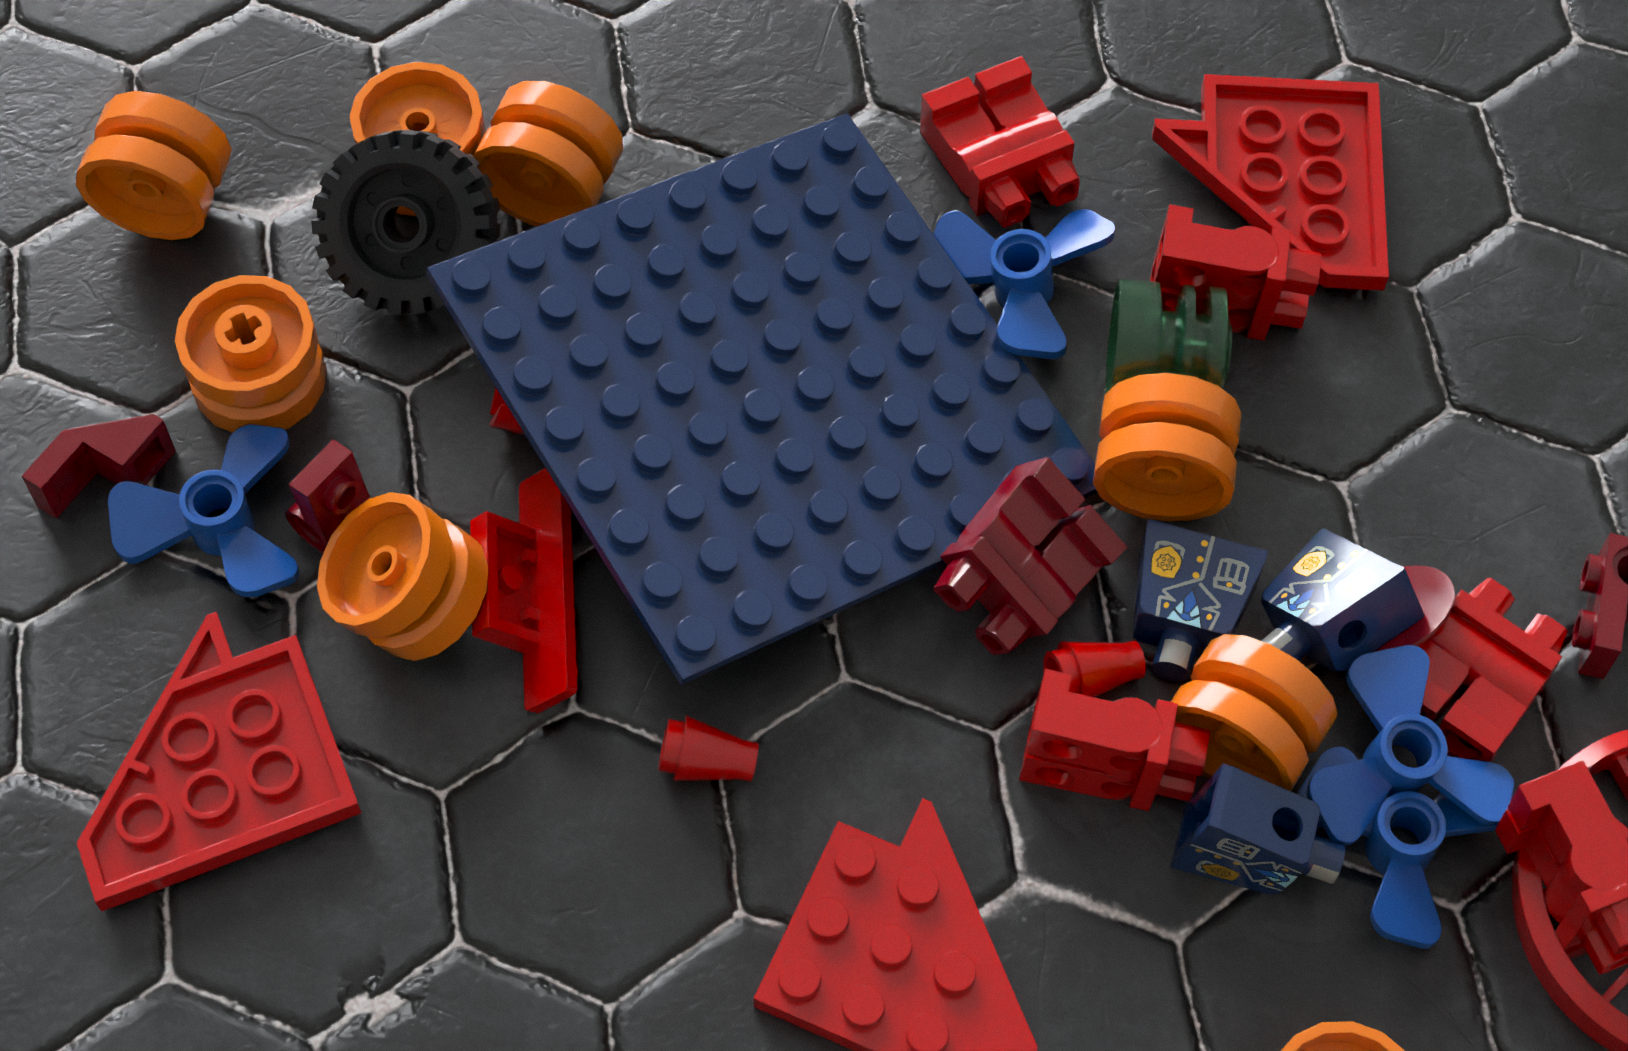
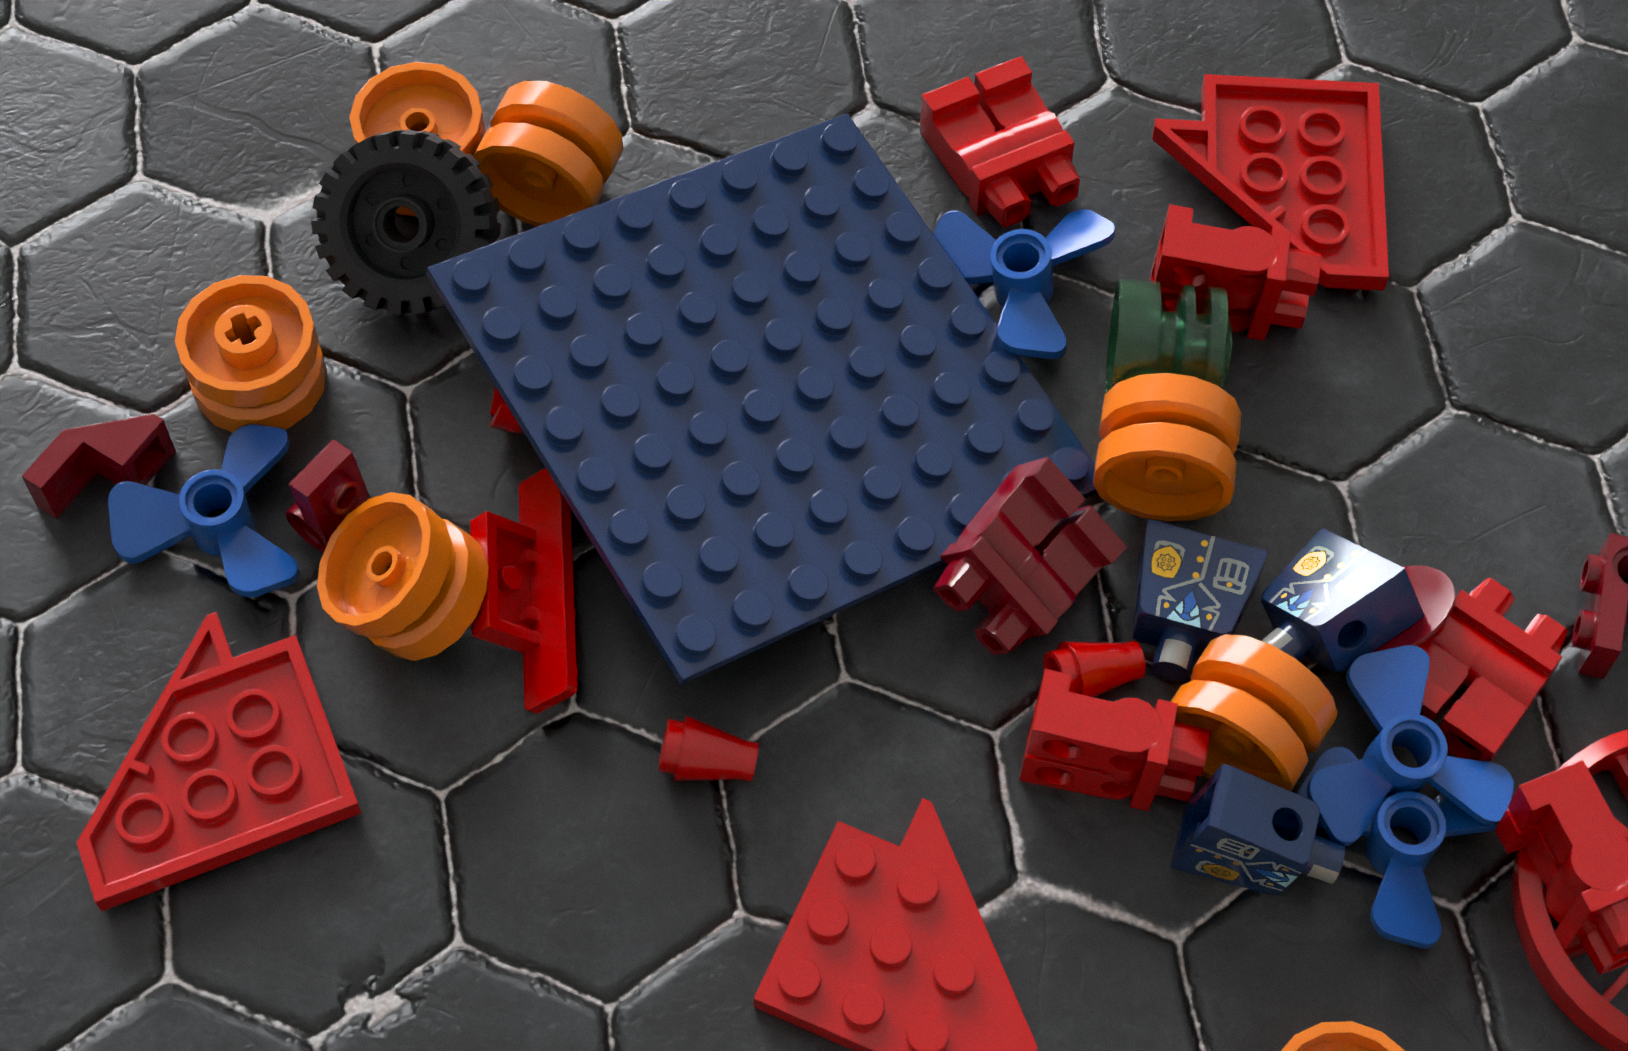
orange wheel [76,91,232,240] -> none

